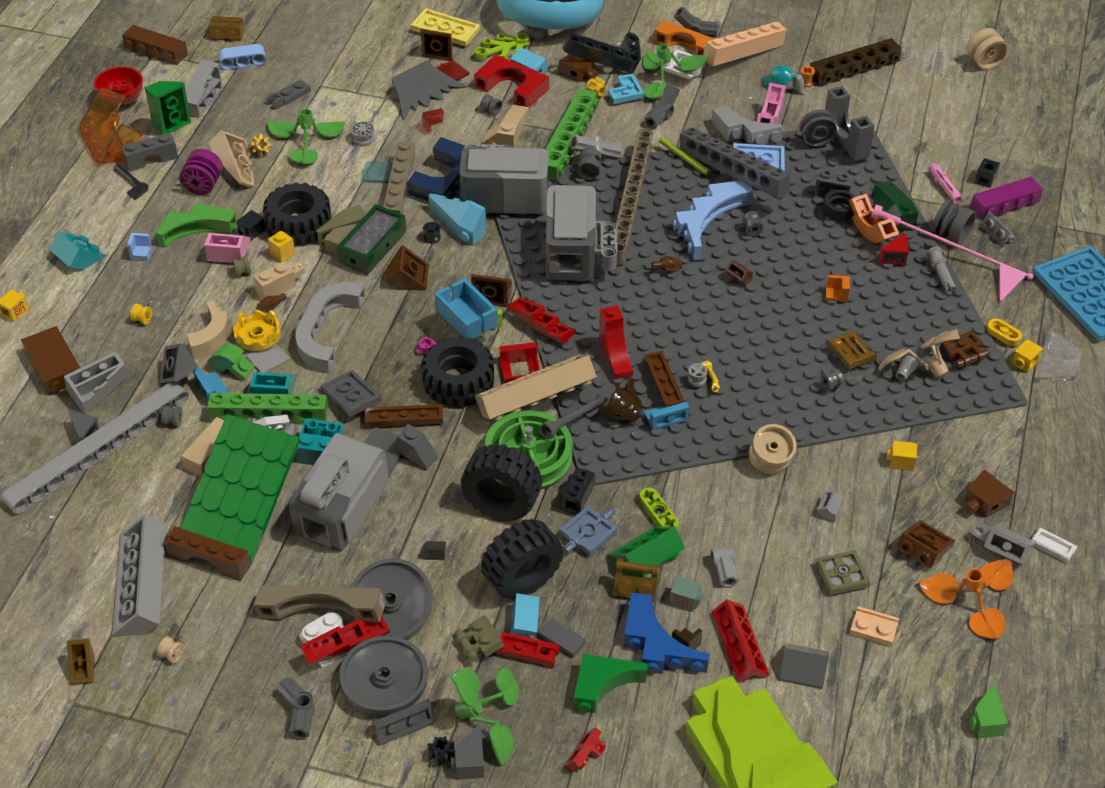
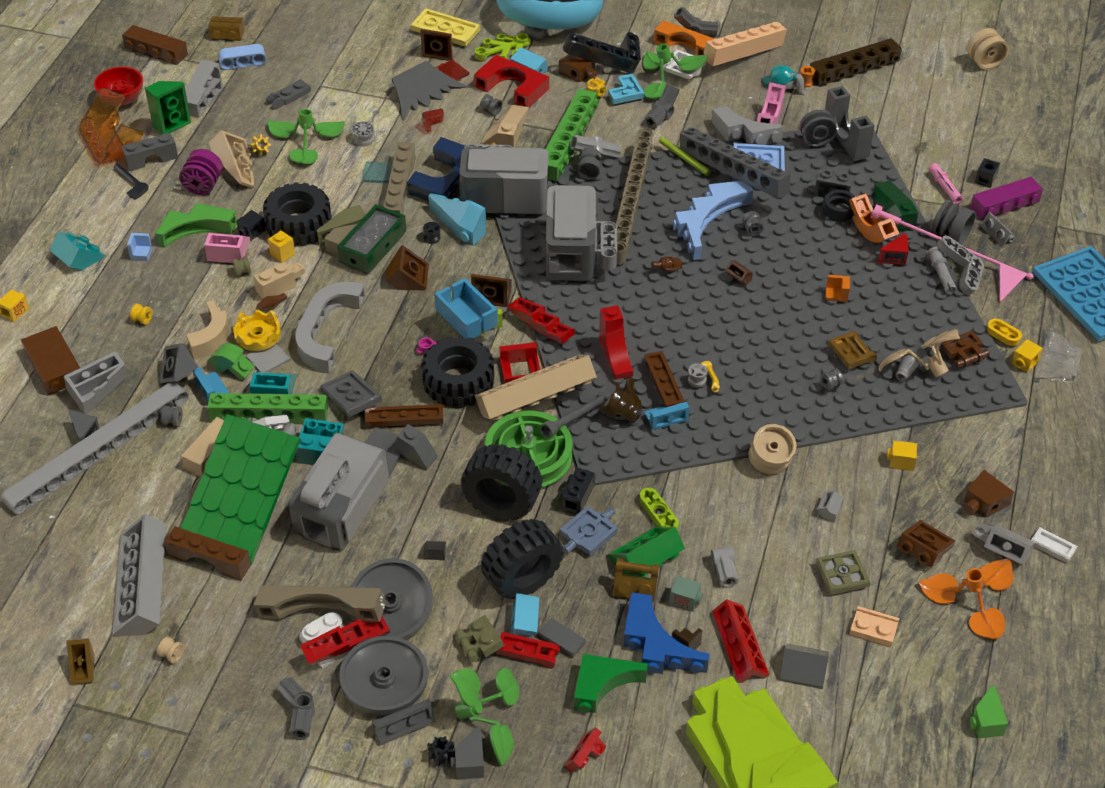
none -> light grey beam [937,235,984,295]

